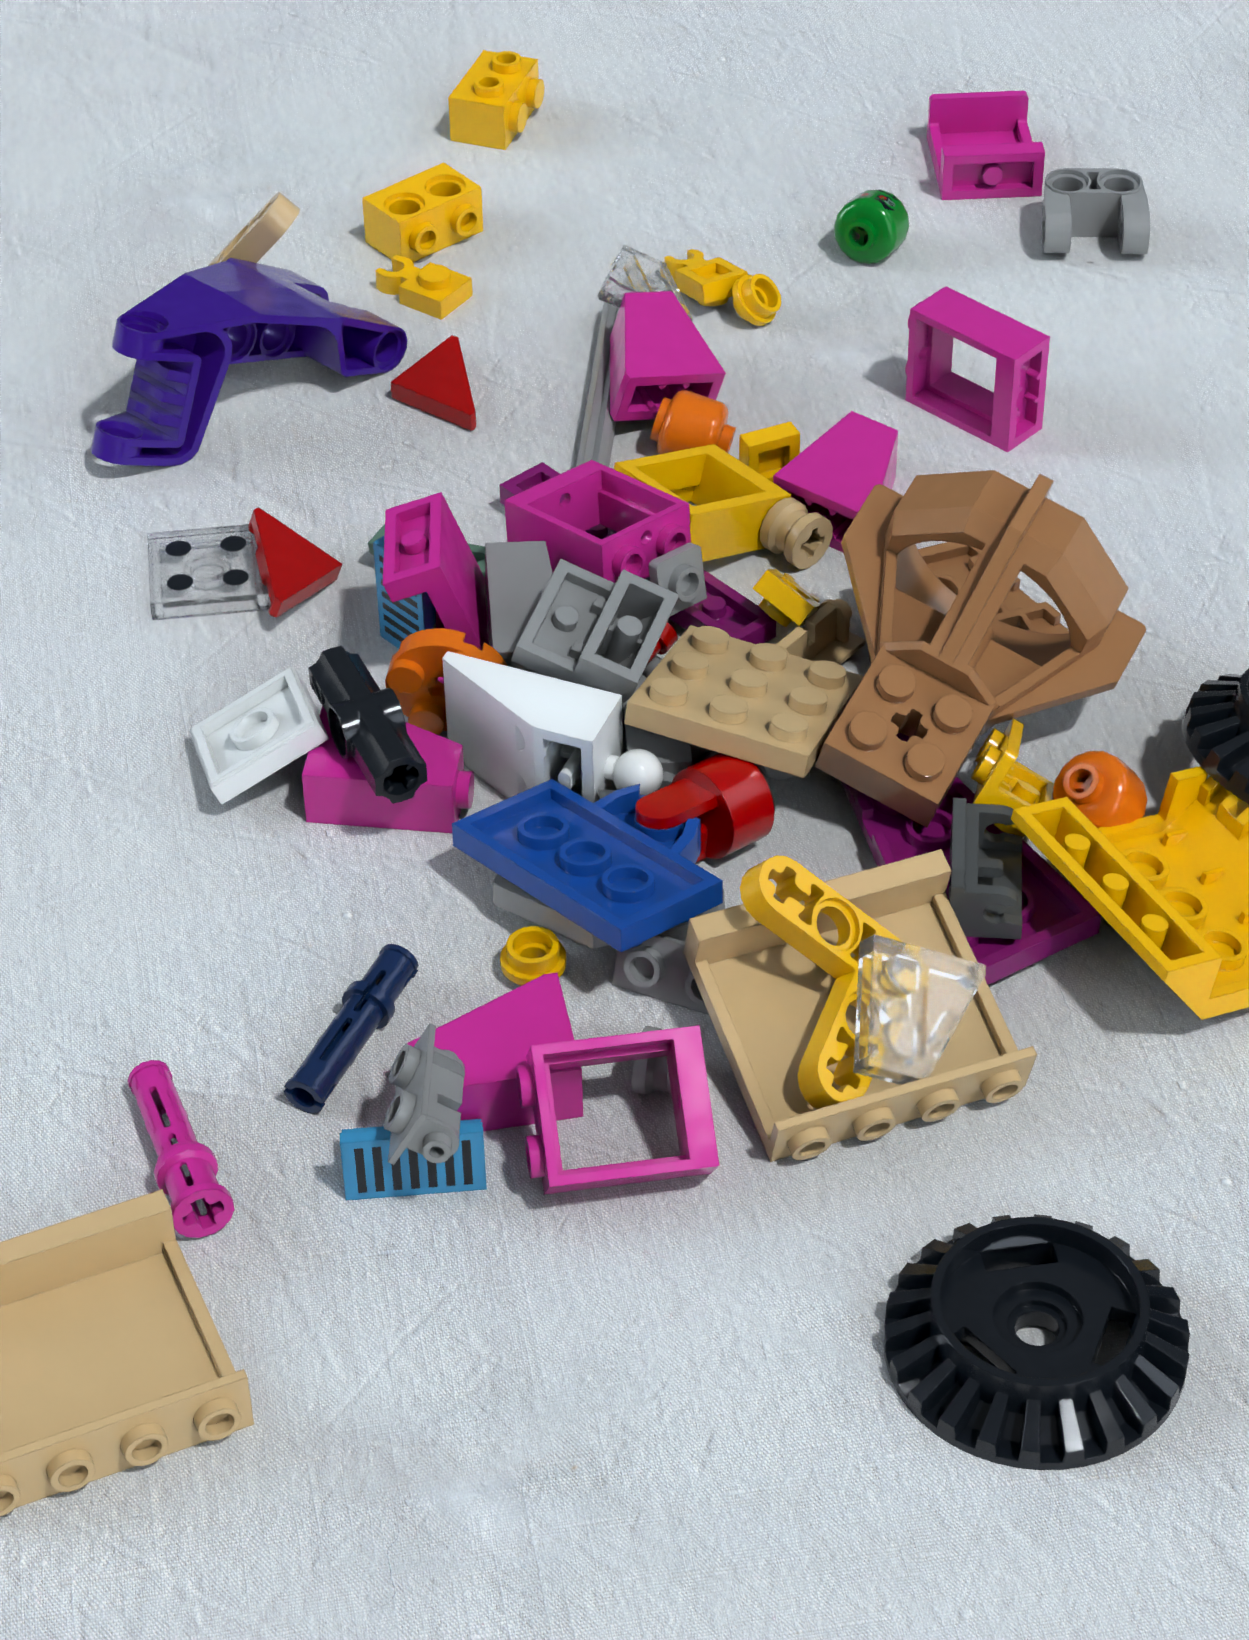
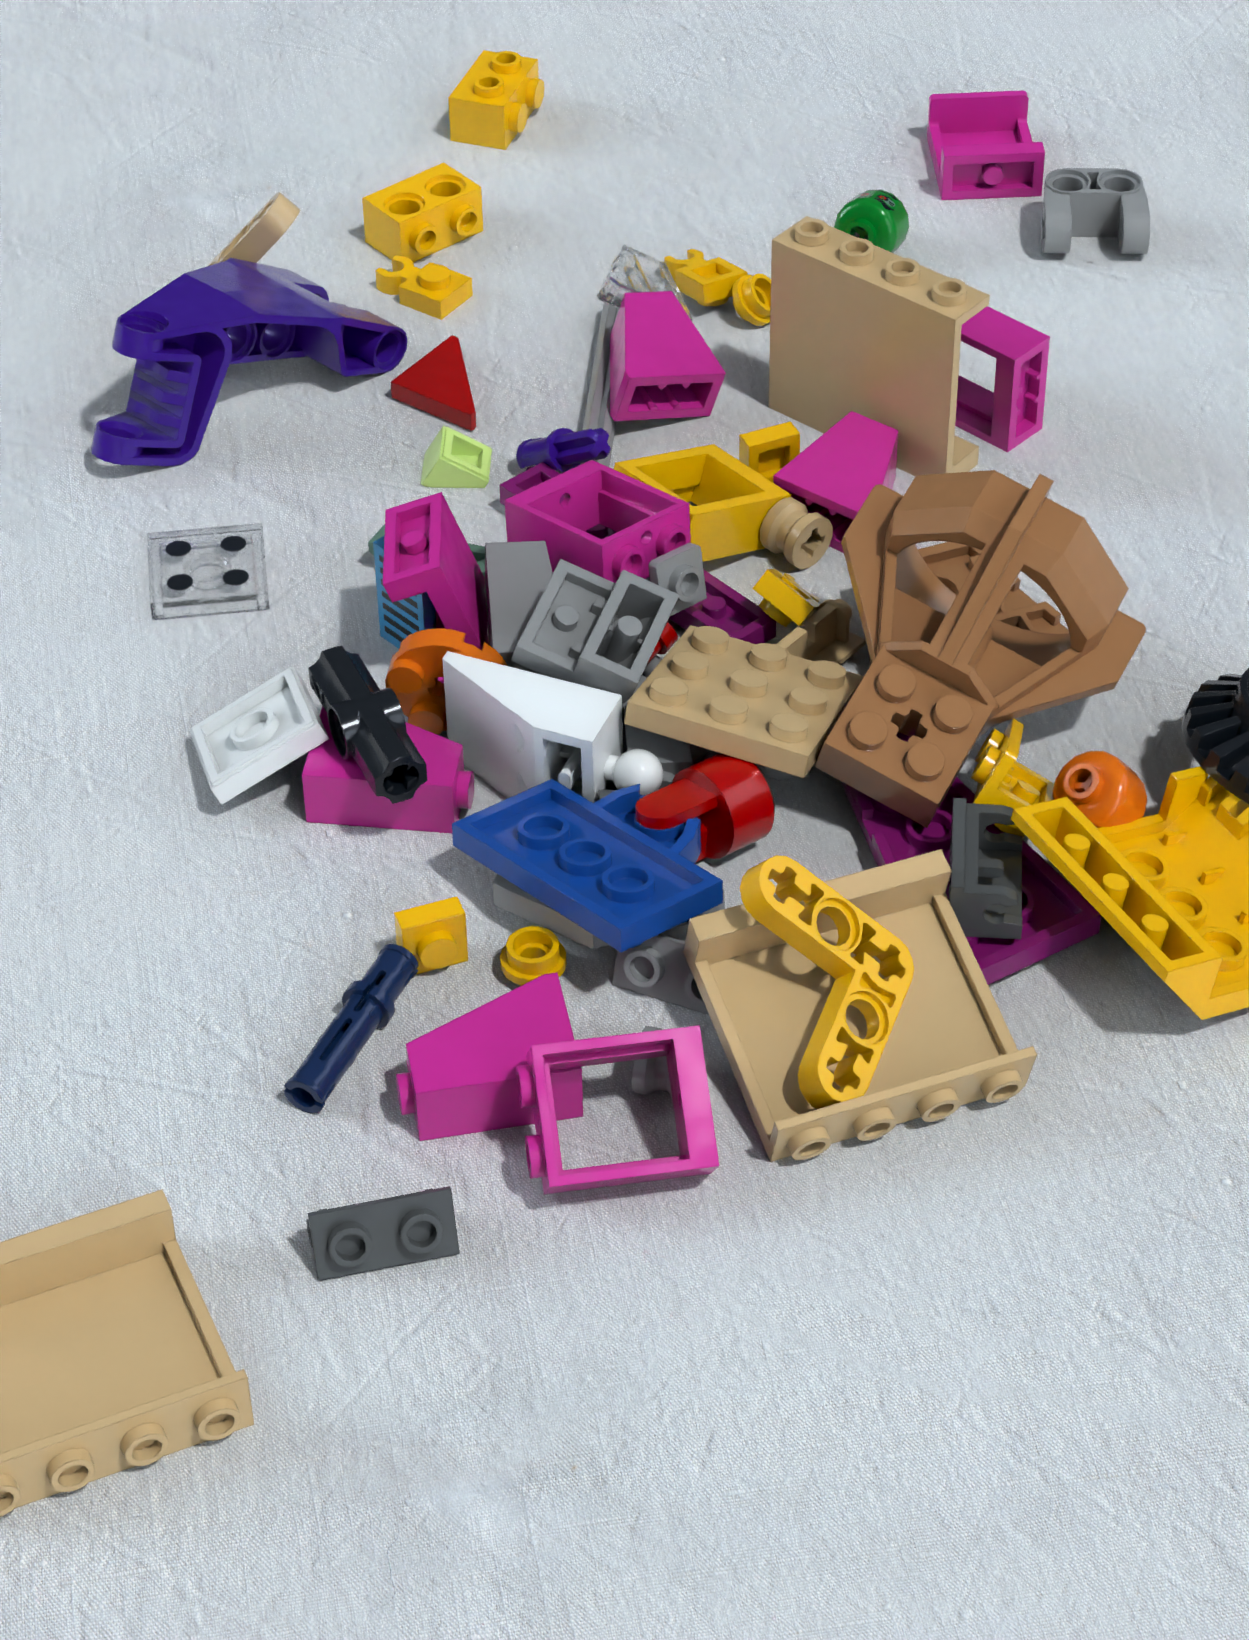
dark pink pin [128,1060,235,1238] -> none
red tile [248,507,342,618] -> none
dark azure panel [339,1119,487,1201] -> none
light grey hinge [384,1023,465,1165] -> none
orange head [650,390,736,454] -> none
clear wing [853,934,986,1085] -> none
black gear [883,1214,1190,1470] -> none
none -> dark grey hinge [306,1186,460,1281]
none -> yellow plate [394,896,468,974]
none -> yellowish green slope [420,425,492,488]
none -> dark purple axle [516,428,611,473]
none -> tan panel [769,216,990,476]

